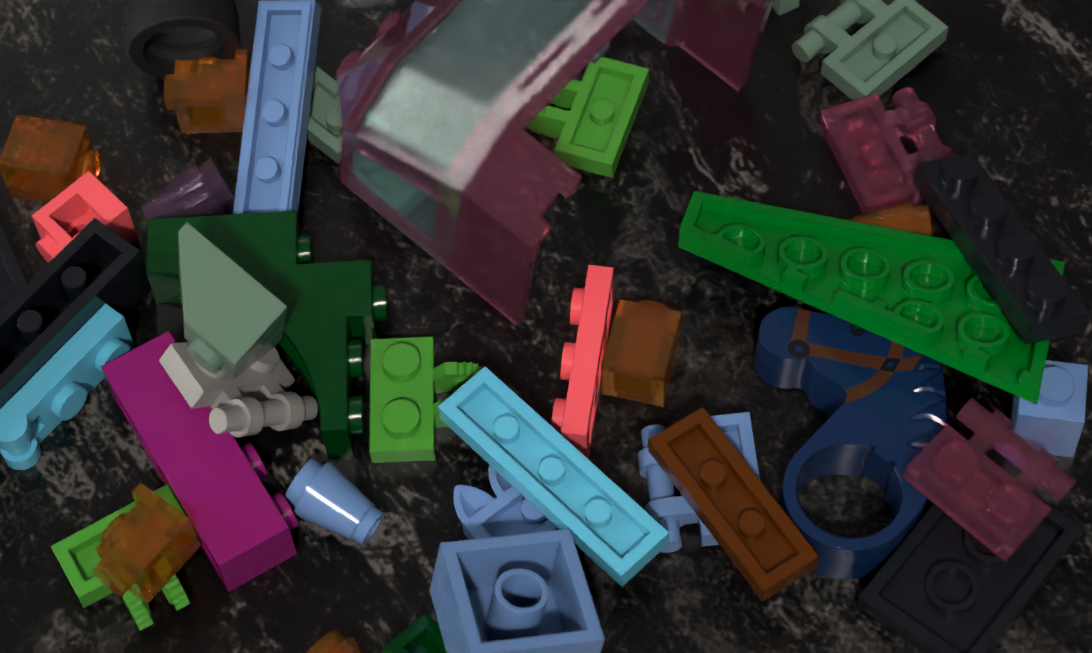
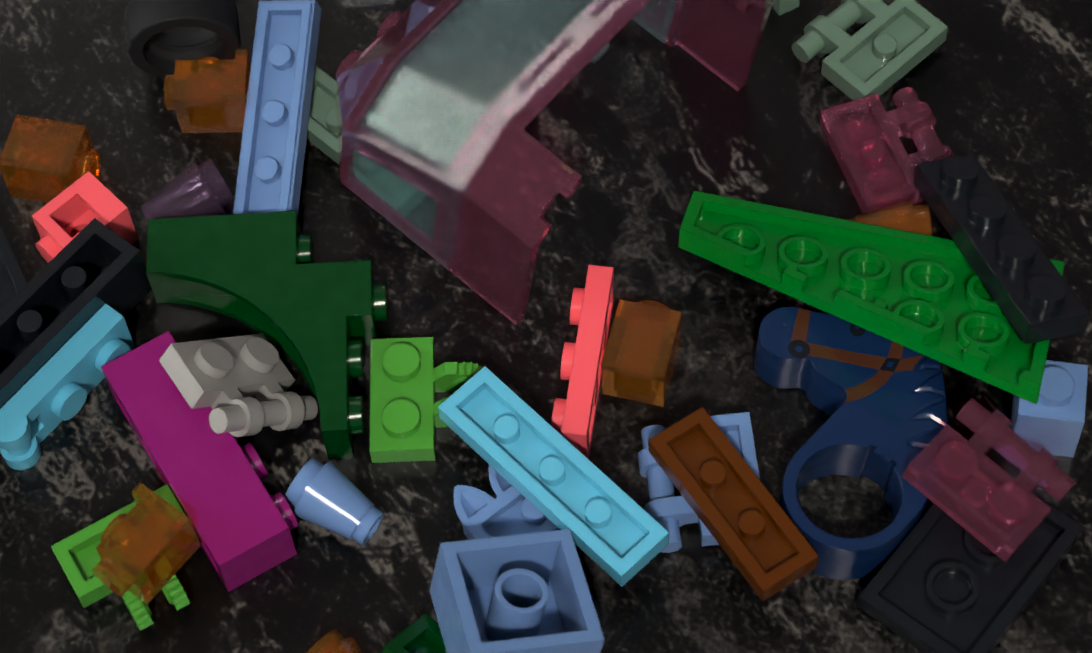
sand green slope [178,222,287,379] -> none
bright green hinge [521,54,649,178] -> none

